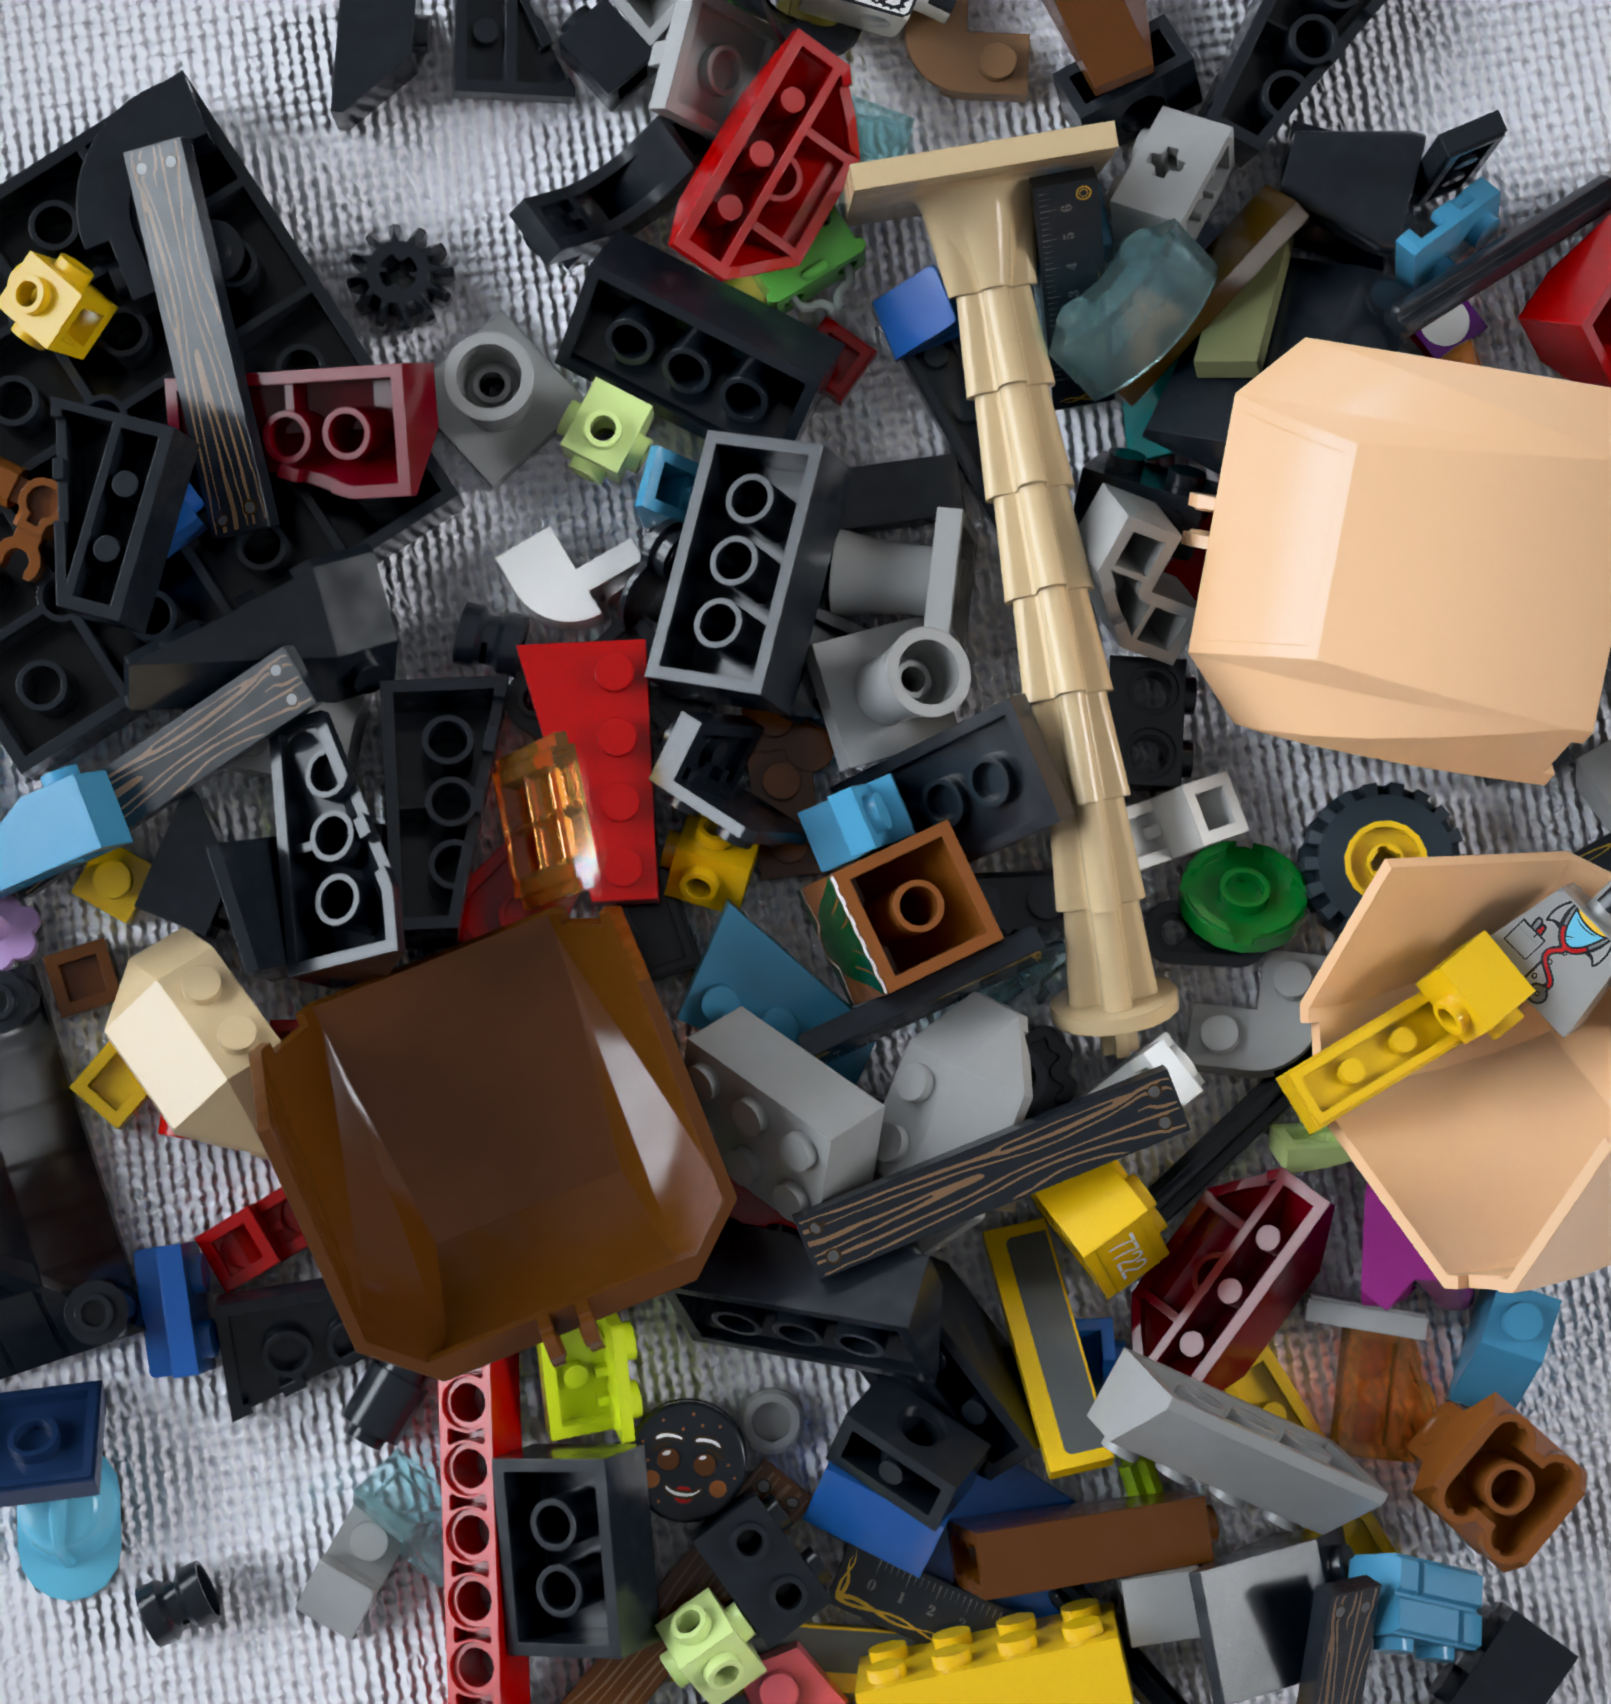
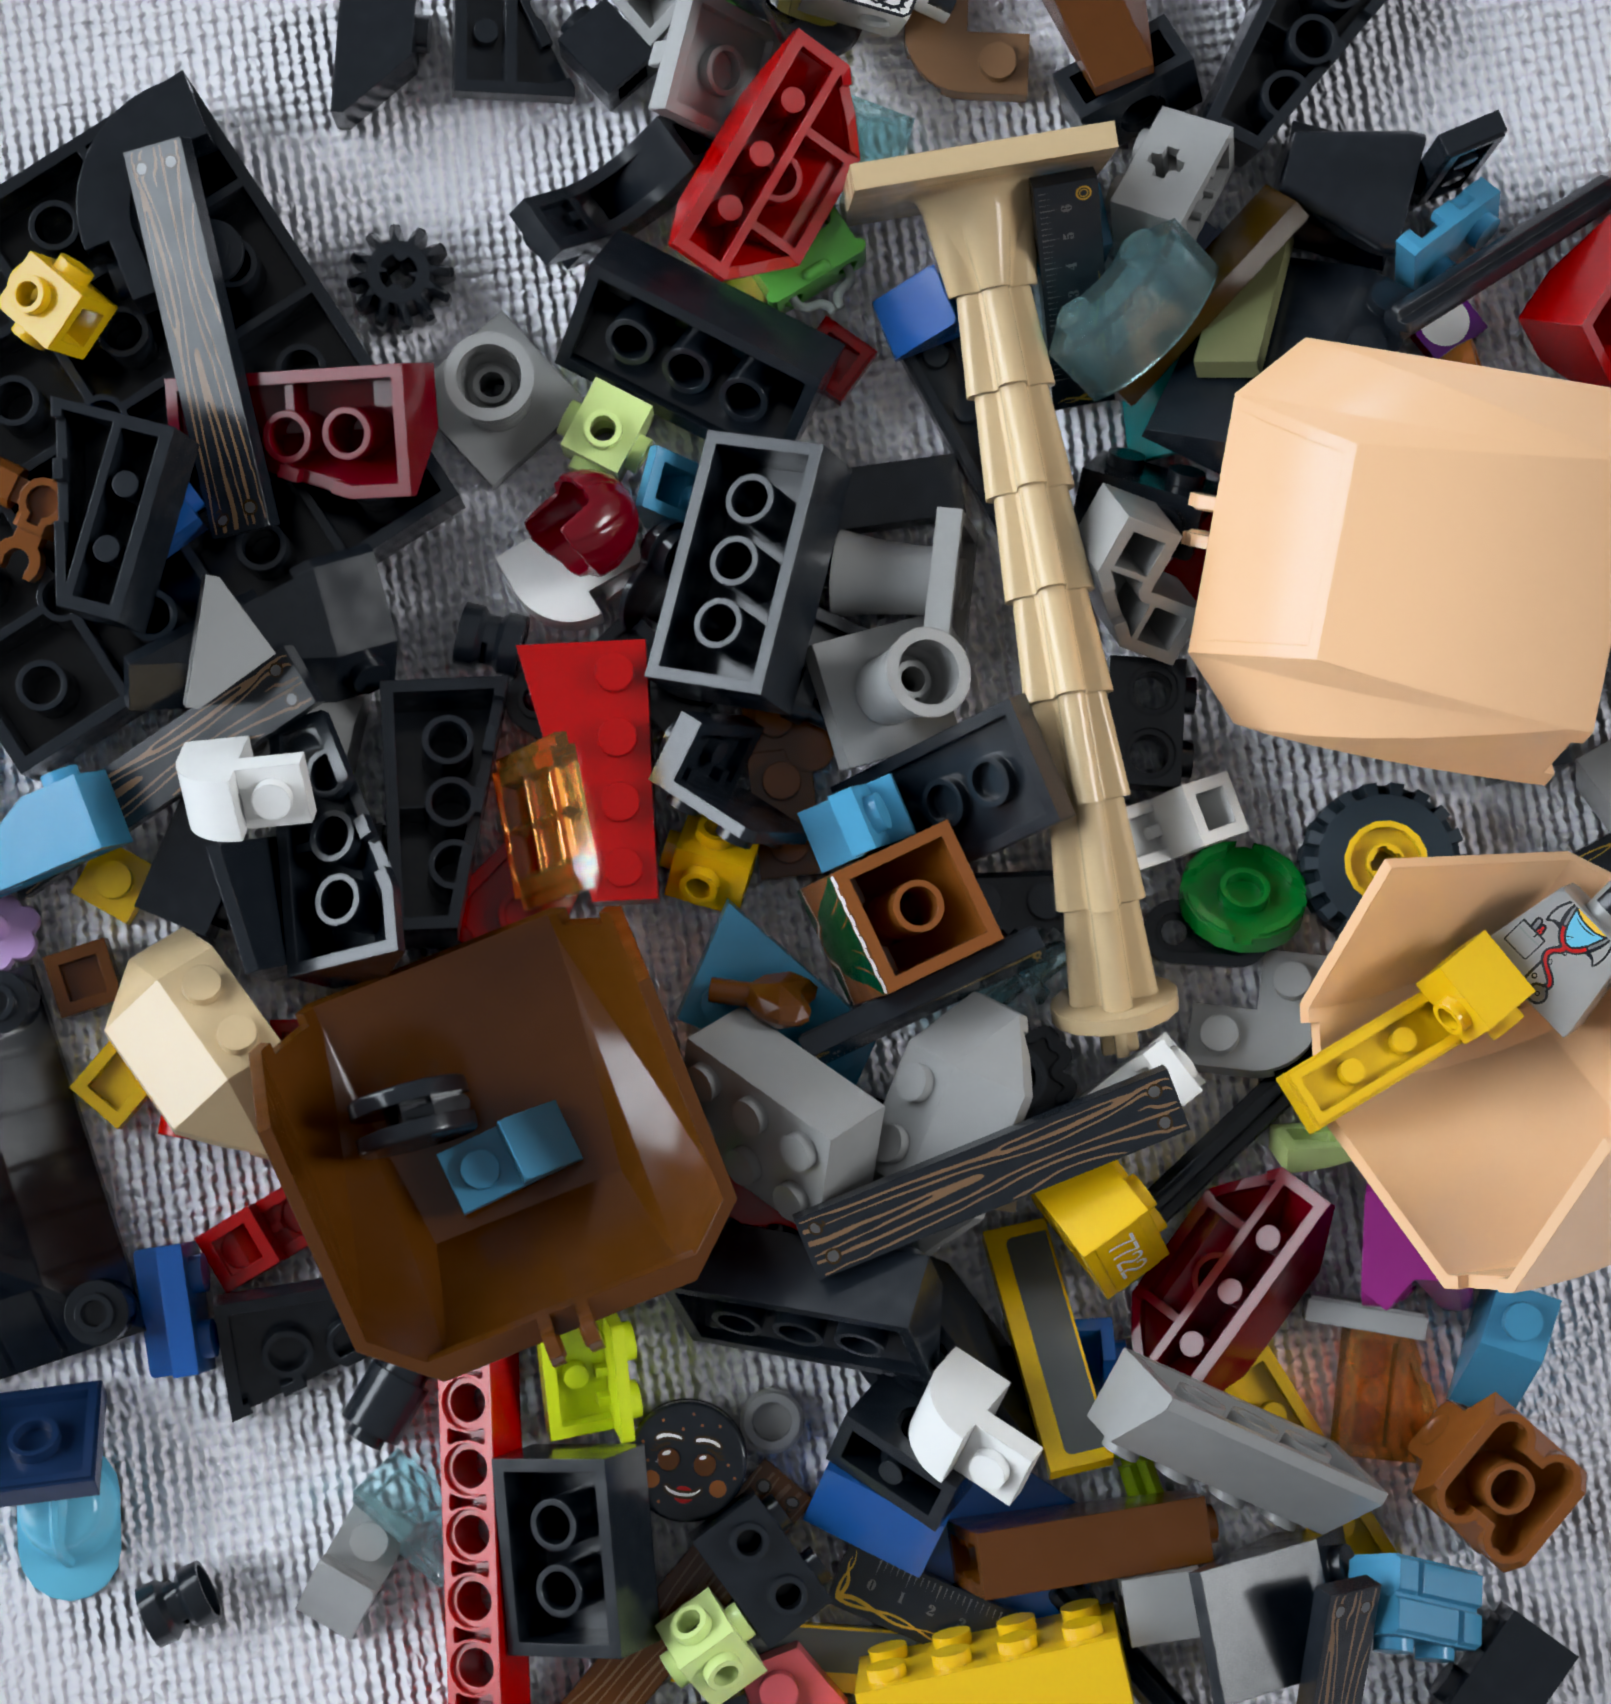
black tile [617,845,699,982] -> none
none -> white brick [176,735,317,842]
none -> light grey slope [183,574,276,709]
none -> black head [347,1073,478,1160]
none -> dark azure slope [436,1100,583,1216]
none -> dark red hair [524,469,639,577]
none -> reddish brown rock [708,971,818,1029]
none -> white brick [909,1346,1043,1506]

